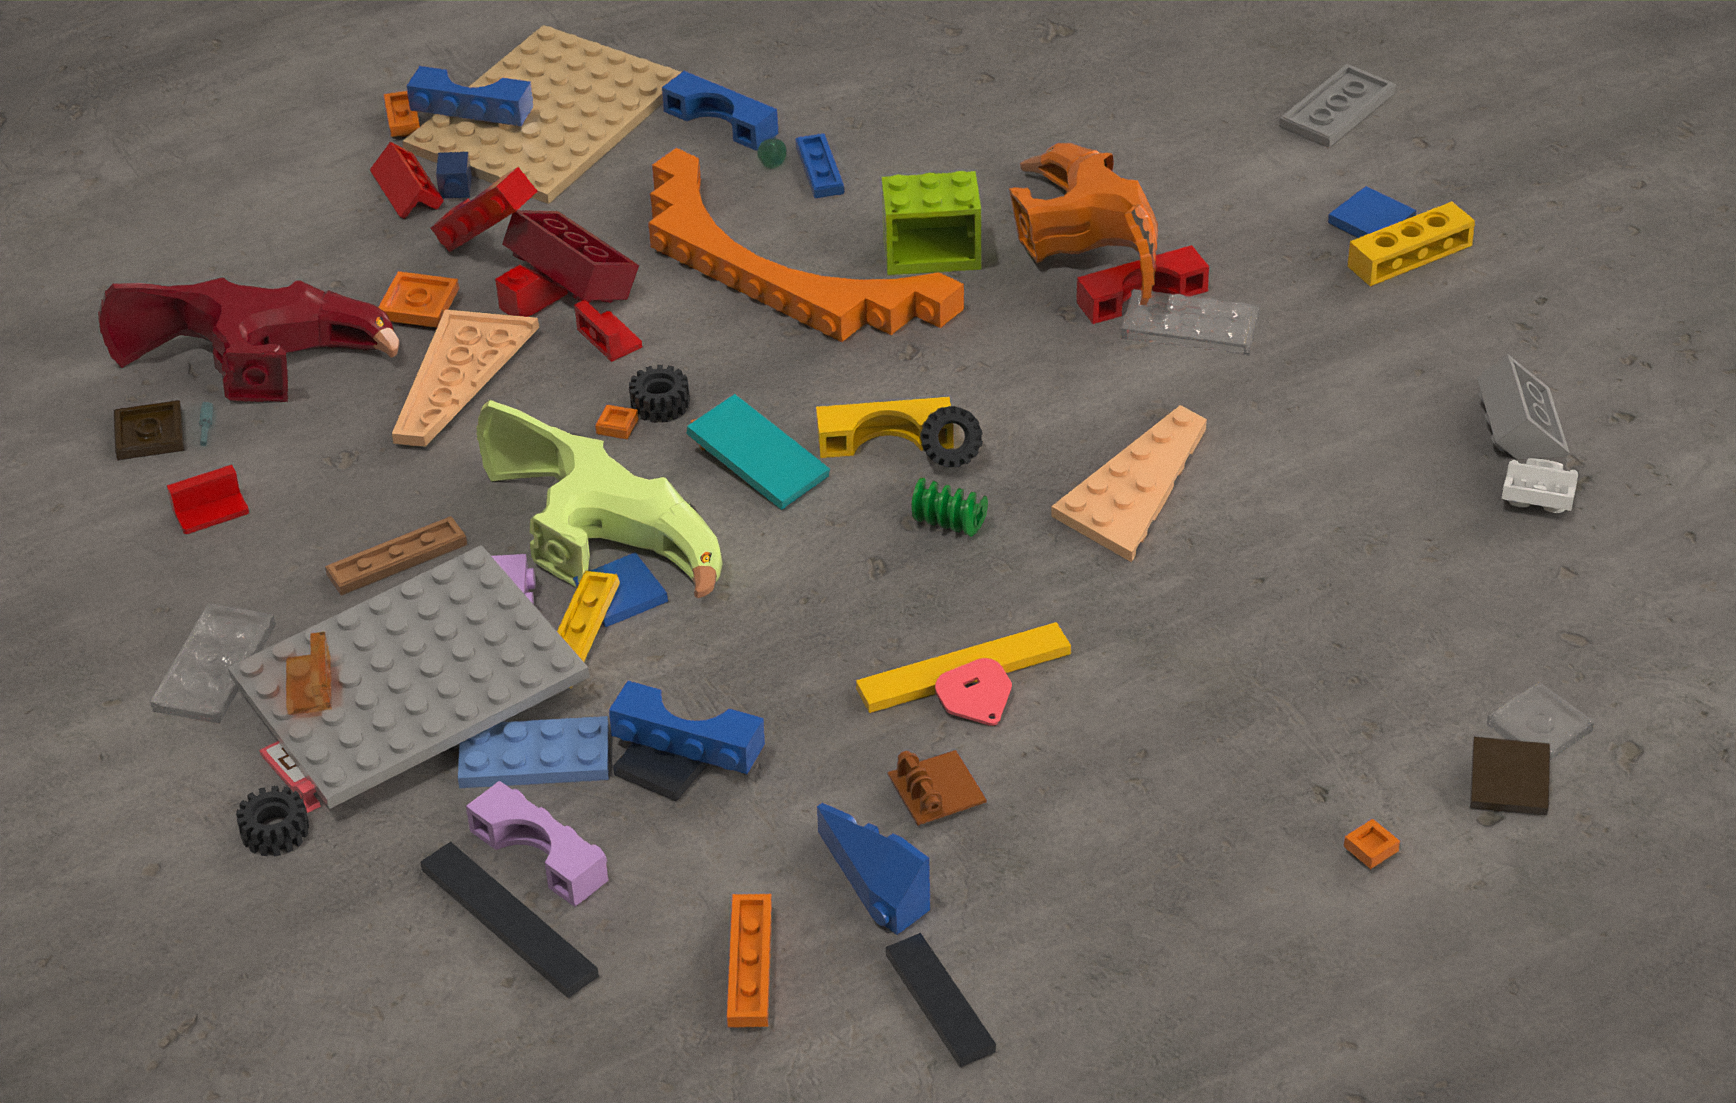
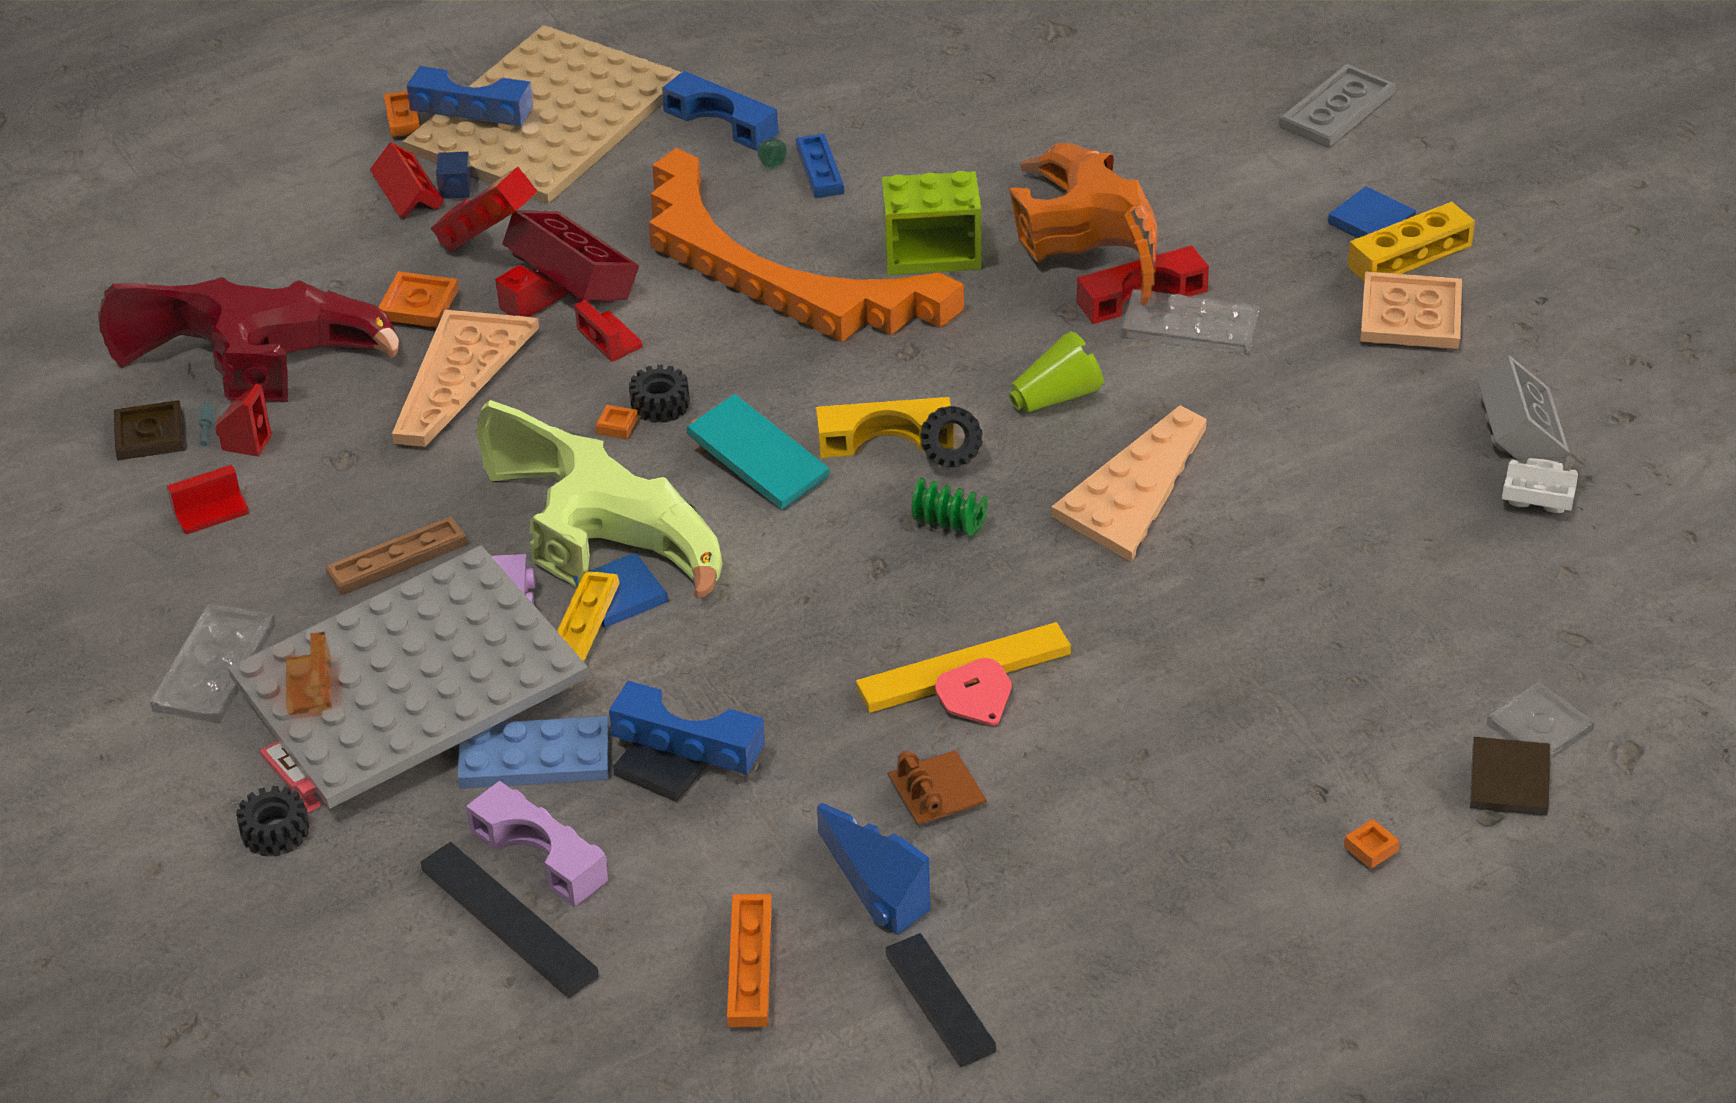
none -> red slope [216,384,272,457]
none -> lime cone [1008,331,1104,413]
none -> light nougat plate [1360,272,1462,349]

